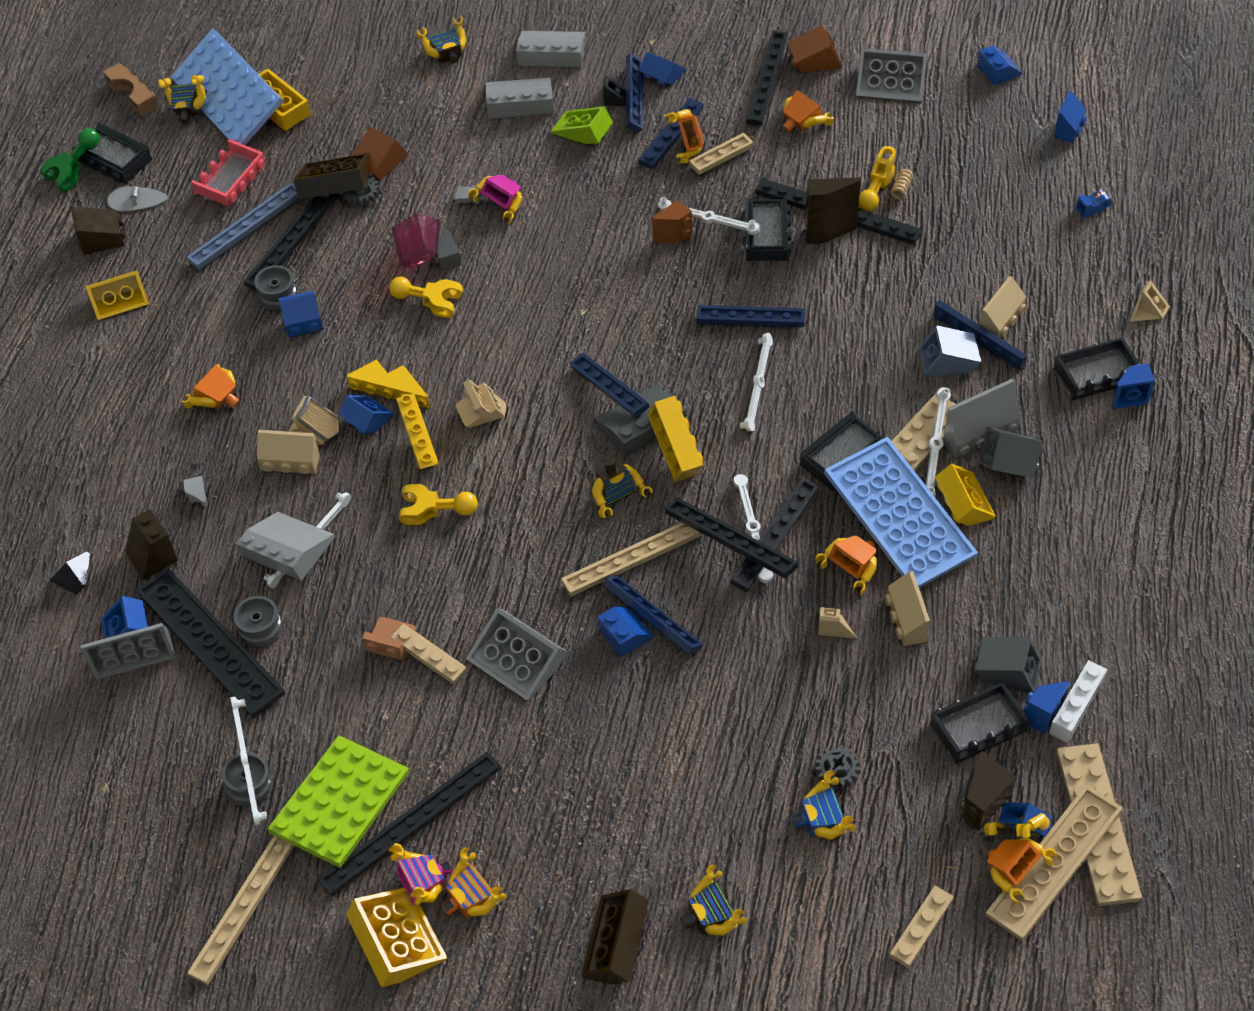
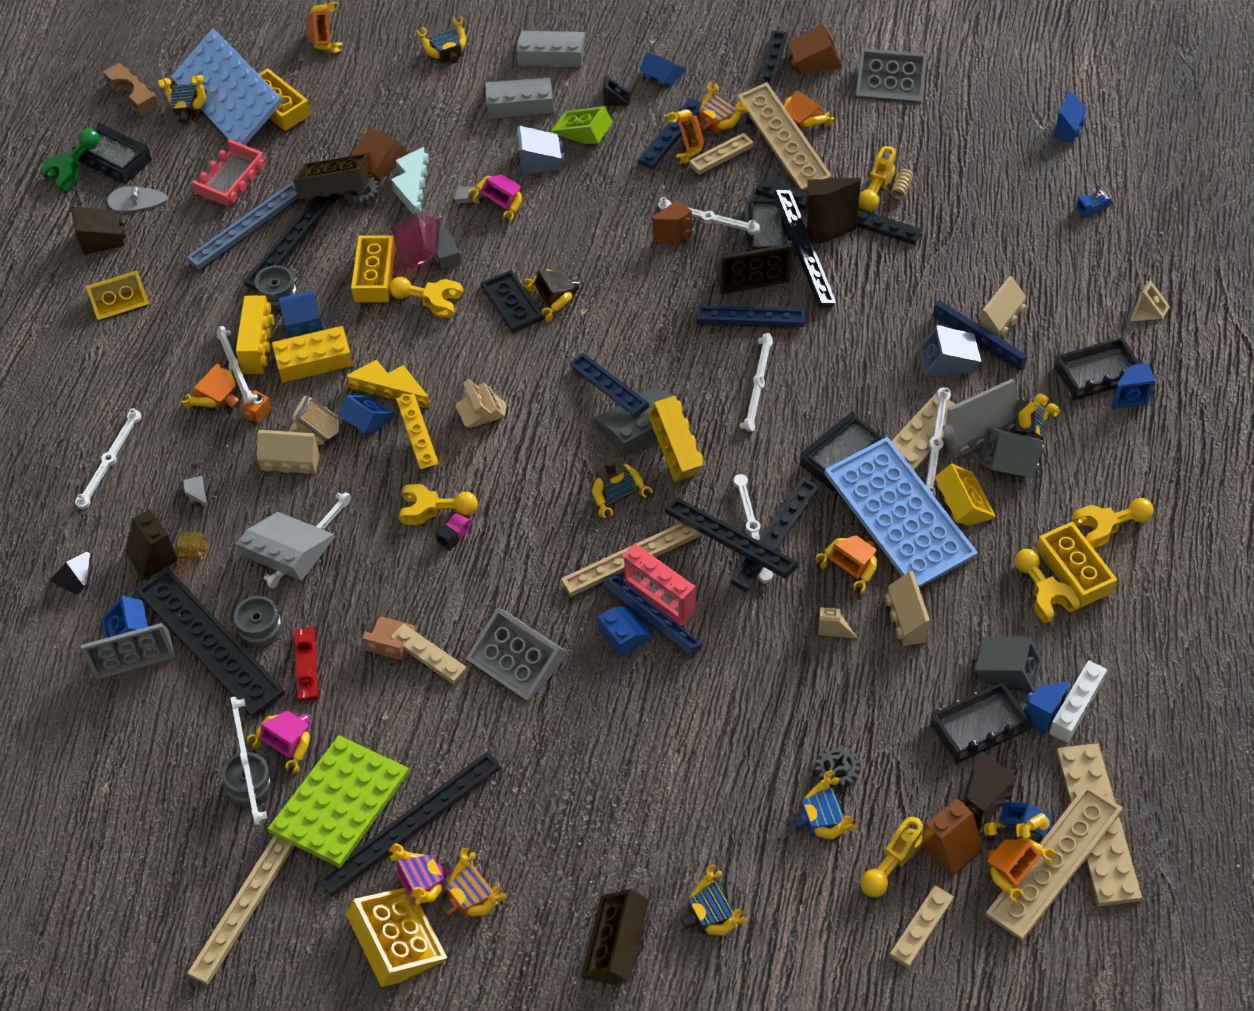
dark blue plate [626,53,643,133] -> none
blue slope [977,46,1022,85] -> none
none -> white piece [75,408,142,509]
none -> clear yellow brick [176,532,208,559]
none -> white piece [217,326,257,404]
none -> yellow brick [236,295,274,374]
none -> orange brick [241,390,272,424]
none -> dark pink torso [247,711,310,775]
none -> yellow brick [272,326,353,383]
none -> red hinge [294,627,319,702]
none -> orange torso [305,2,342,53]
none -> yellow brick [351,236,396,302]
none -> light aqua slope [391,147,429,218]
none -> leg [435,513,471,550]
none -> black tile [480,270,544,333]
none -> slope [517,126,565,175]
none -> dark brown torso [524,269,579,322]
none -> coral window [622,543,696,626]
none -> torso [699,81,748,133]
none -> dark brown slope [716,244,792,294]
none -> tan plate [738,82,832,192]
none -> black plate [773,190,836,307]
none -> yellow piece [860,817,923,898]
none -> dark orange slope [921,798,983,876]
none -> yellow piece [1014,549,1080,624]
none -> torso [1016,394,1060,438]
none -> yellow brick [1036,522,1117,608]
none -> yellow piece [1071,498,1154,549]

